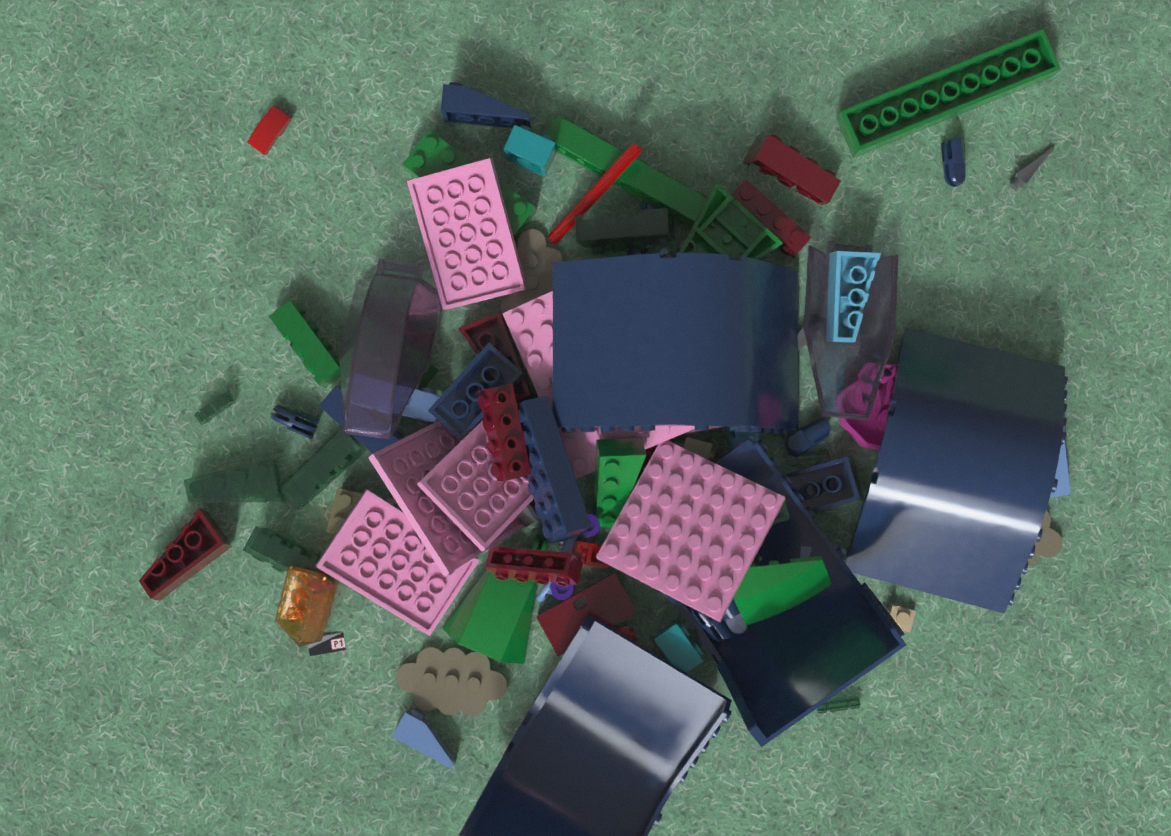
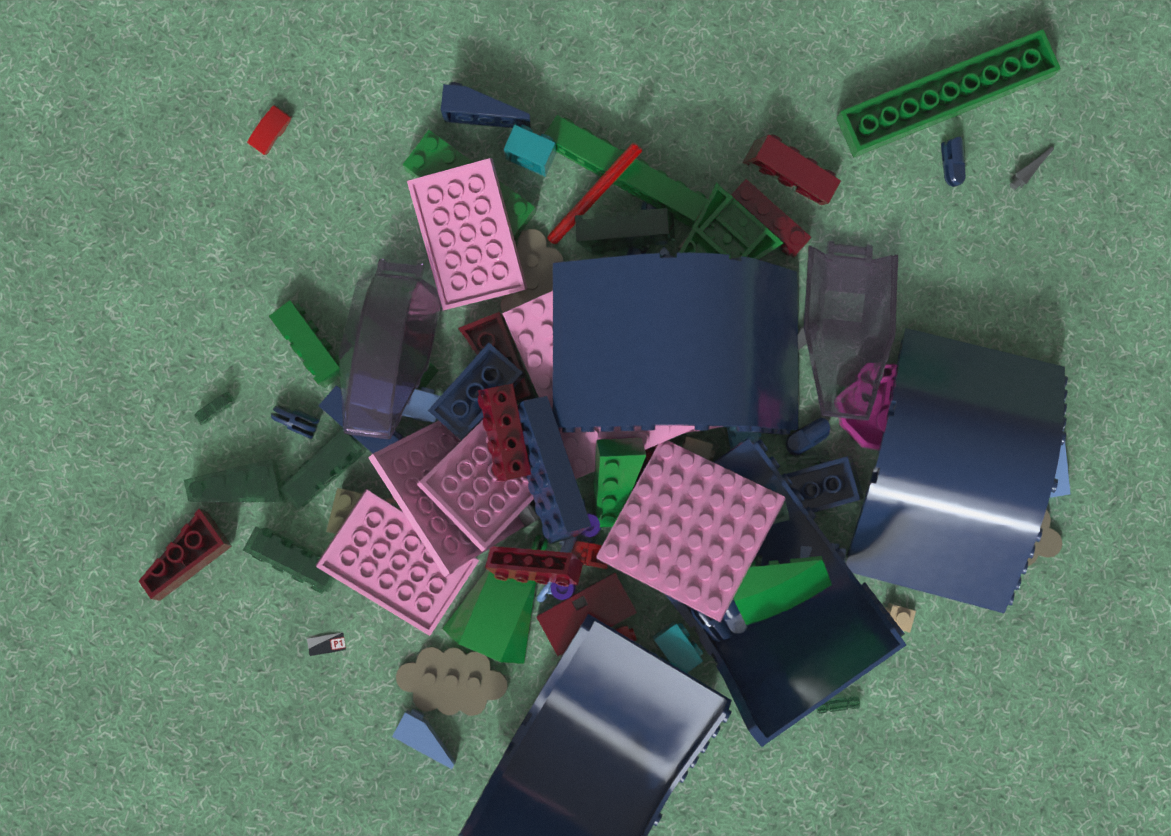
clear orange slope [275,566,336,647] -> none
medium azure wedge [826,251,881,343] -> none

